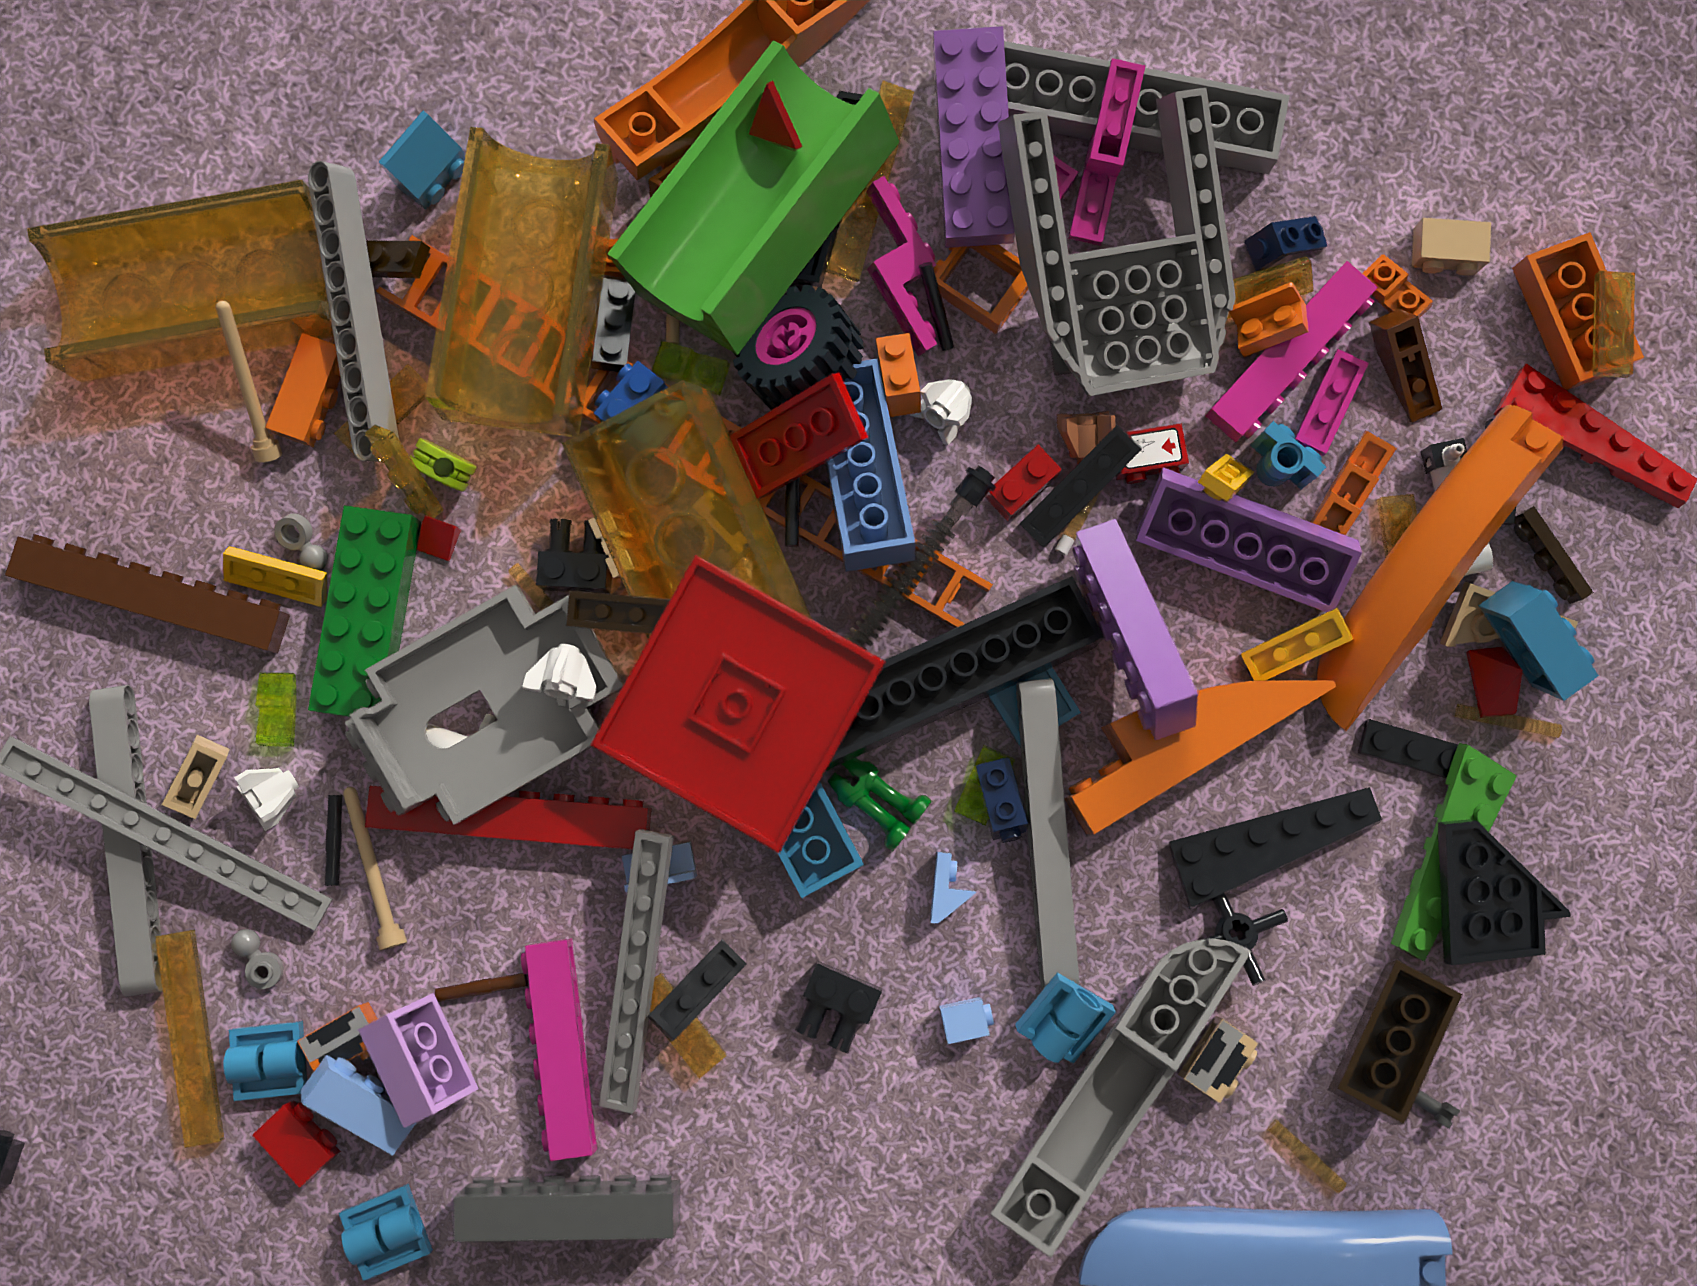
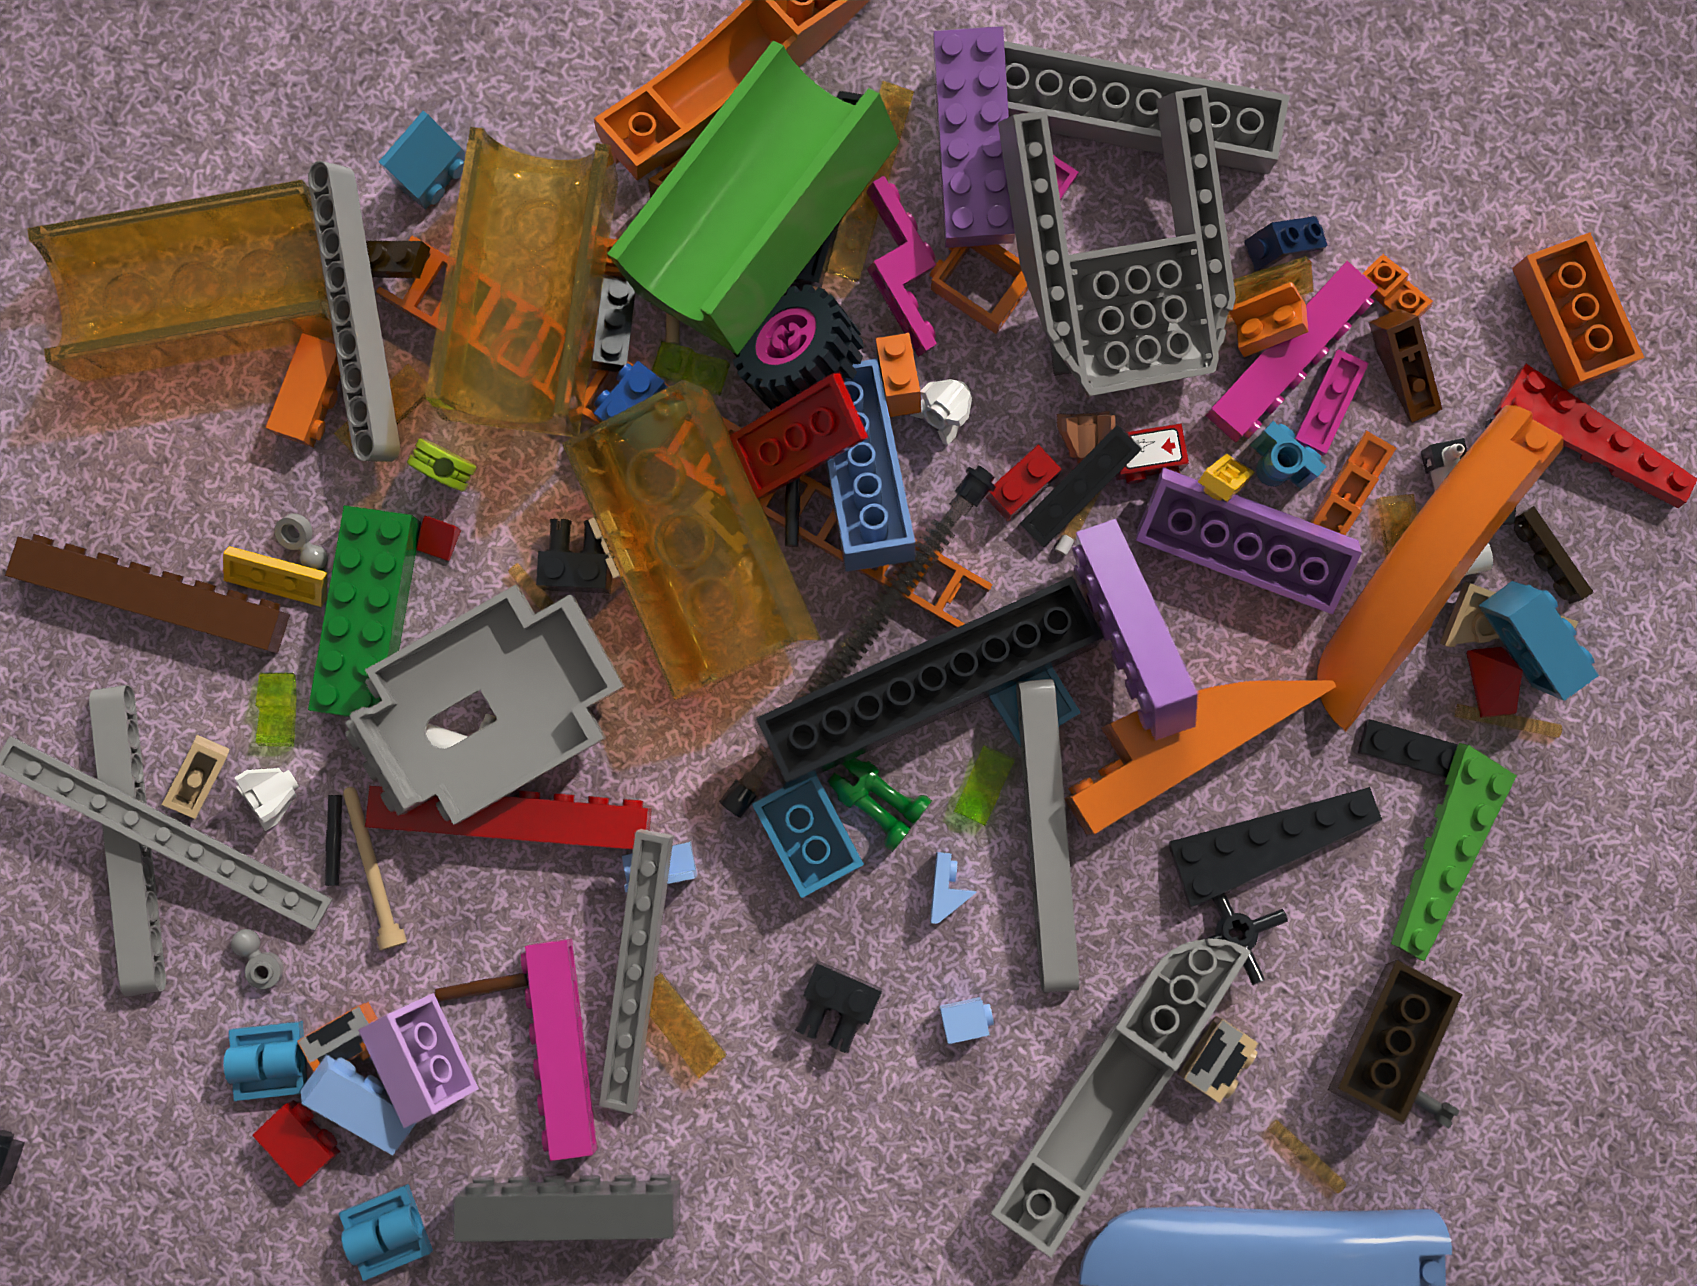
clear yellow plate [155,930,224,1148] -> none
tan piece [216,301,282,462] -> none
clear yellow plate [365,425,444,518] -> none
white brick [523,644,597,706] -> none
dark brown plate [566,590,670,634] -> none
red tile [590,555,886,854] -> none
black plate [647,939,747,1042] -> none
red slope [749,81,803,152] -> none
black piece [919,262,955,351] -> none
dark blue bracket [976,758,1028,843] -> none
dark azure plate [1015,972,1116,1064] -> none
dark pink bracket [1068,58,1145,246] -> none
yellow plate [1241,608,1353,681] -> none
tan brick [1412,218,1491,276] -> none
black wing [1438,819,1571,966] -> none
clear yellow plate [1593,271,1635,378] -> none

